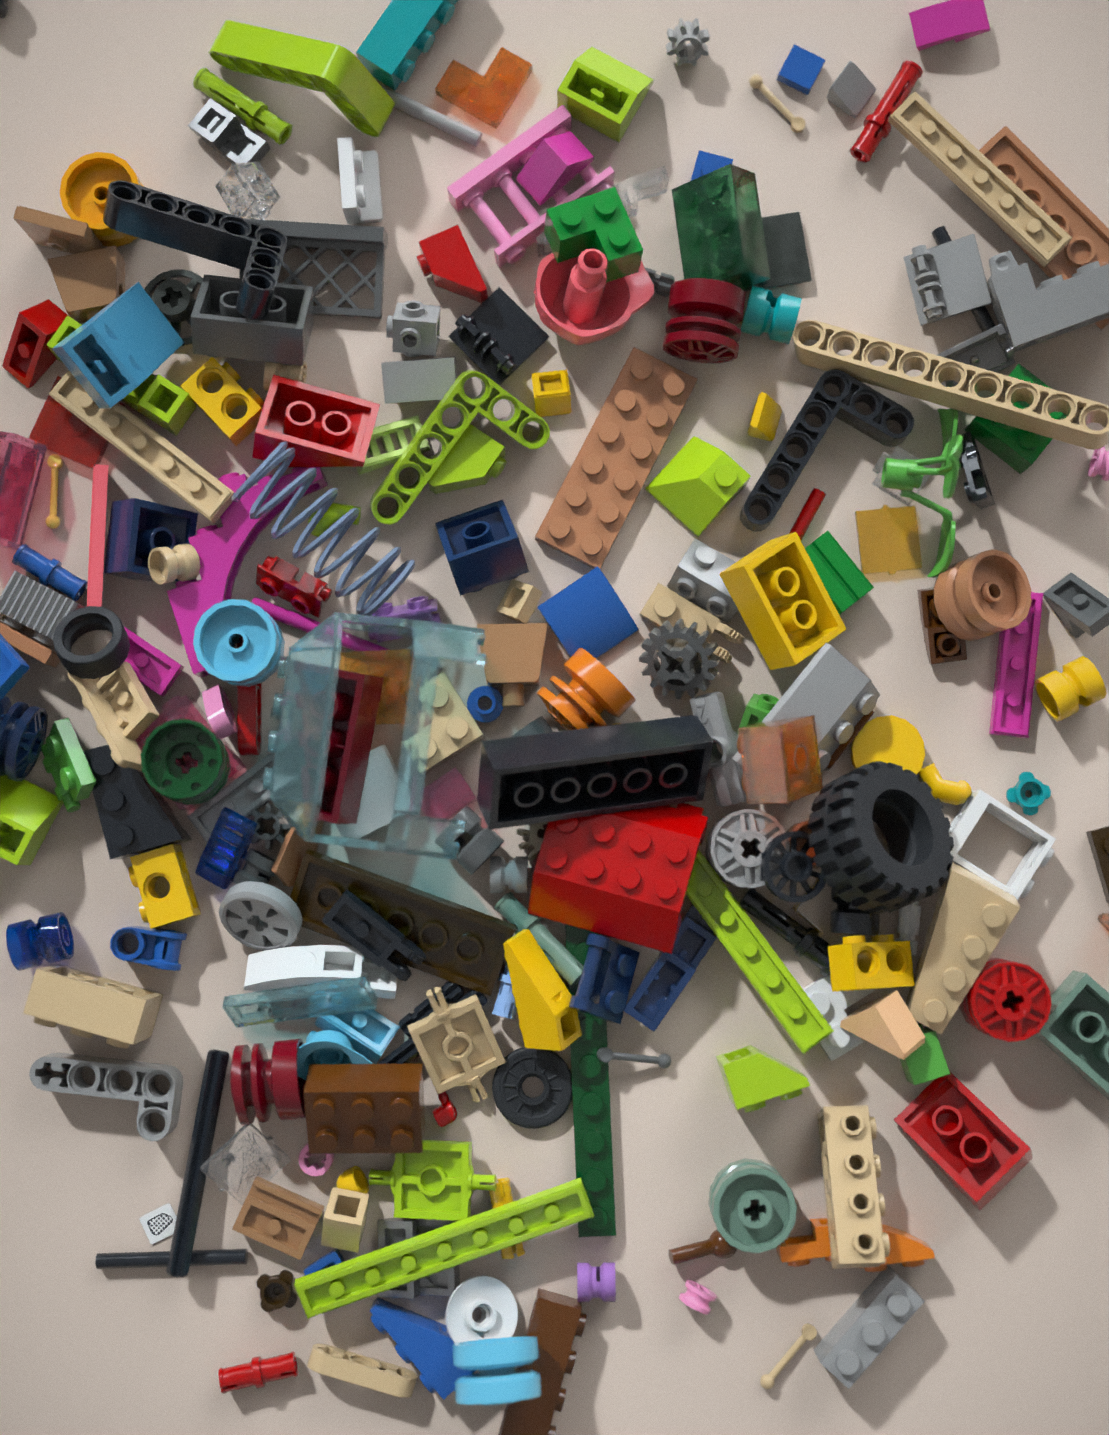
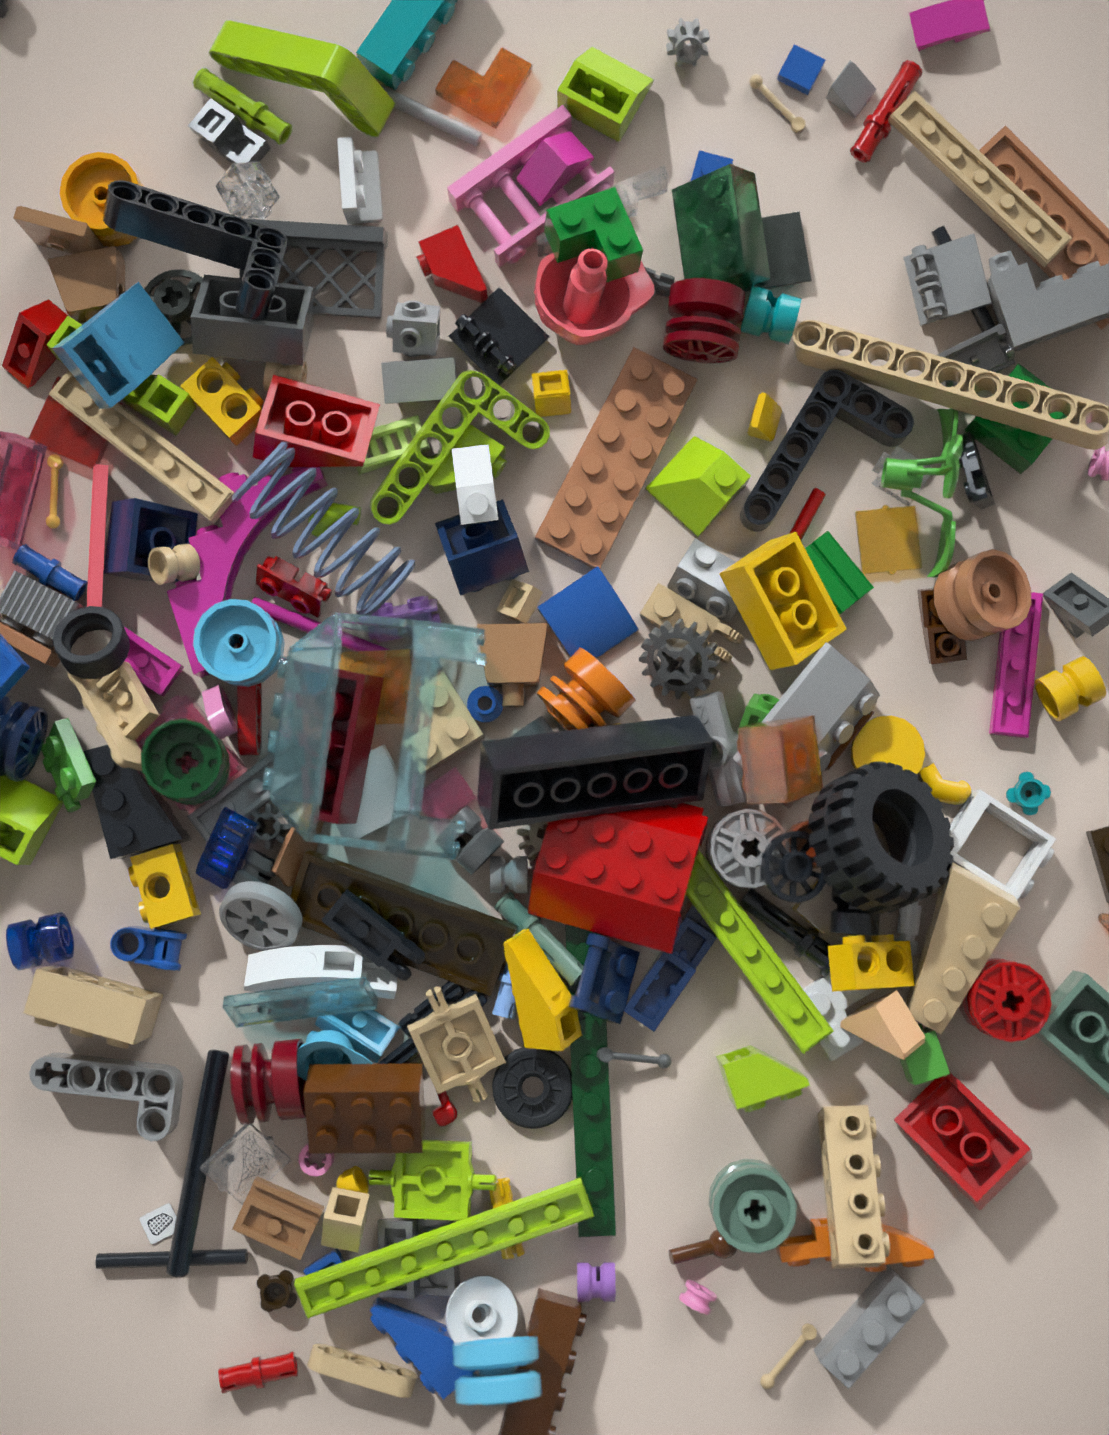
none -> white slope [452,444,498,525]

